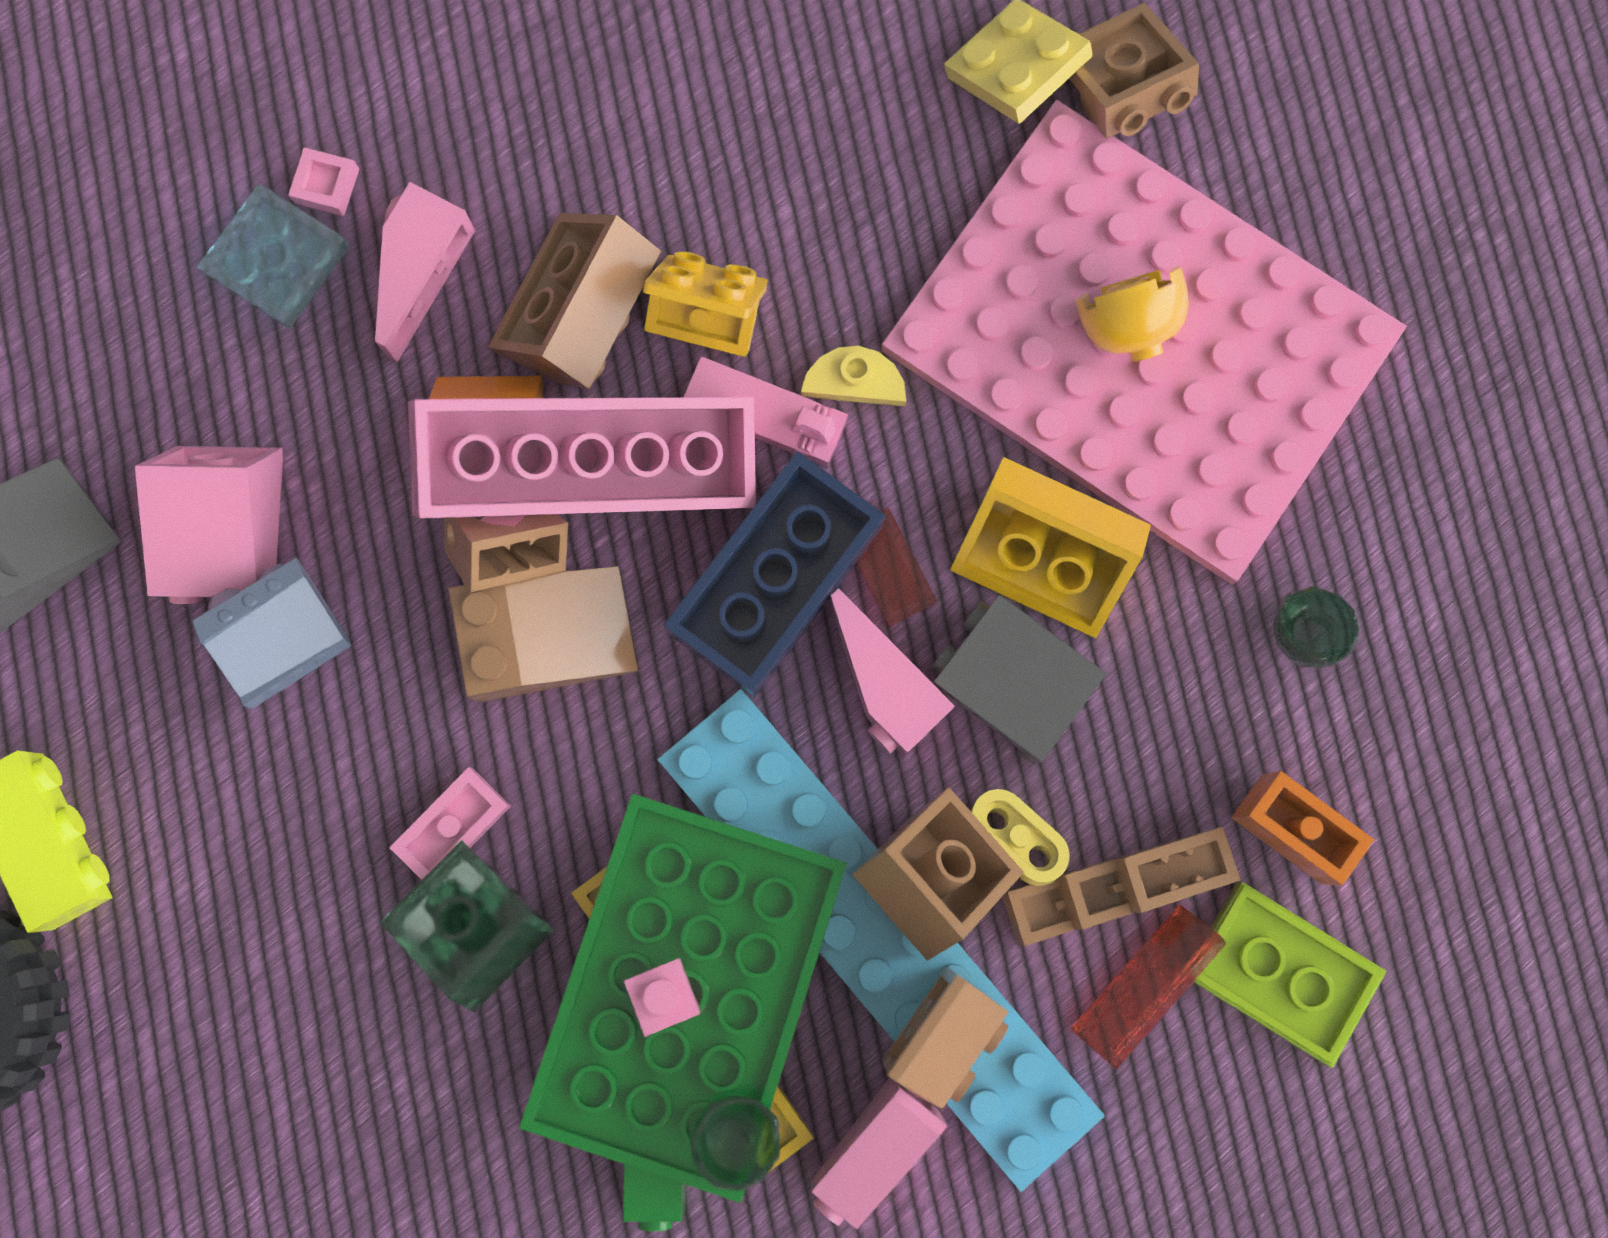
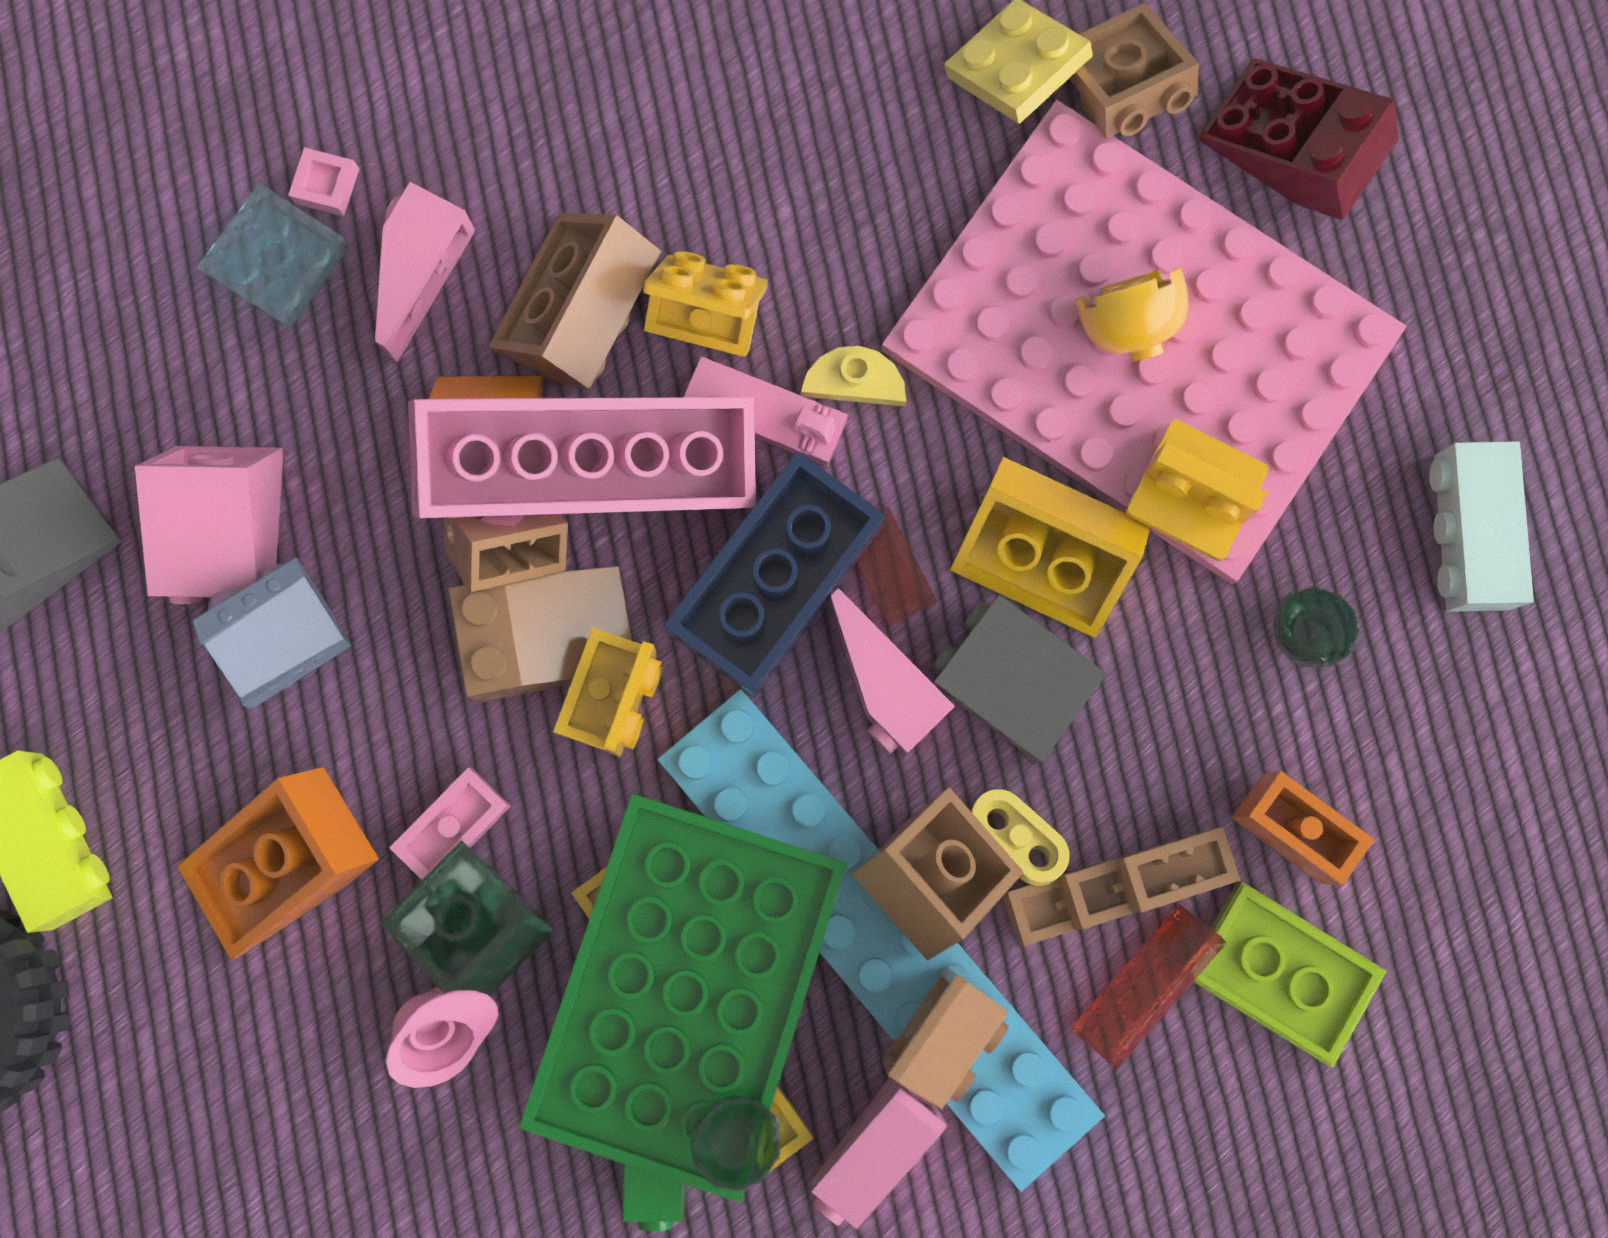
bright pink plate [624,958,701,1036] -> none
none -> orange slope [177,767,379,960]
none -> bright pink piece [385,987,499,1088]
none -> yellow bracket [553,627,663,757]
none -> yellow bracket [1125,419,1269,561]
none -> dark red slope [1199,58,1398,221]
none -> light aqua brick [1429,442,1534,612]

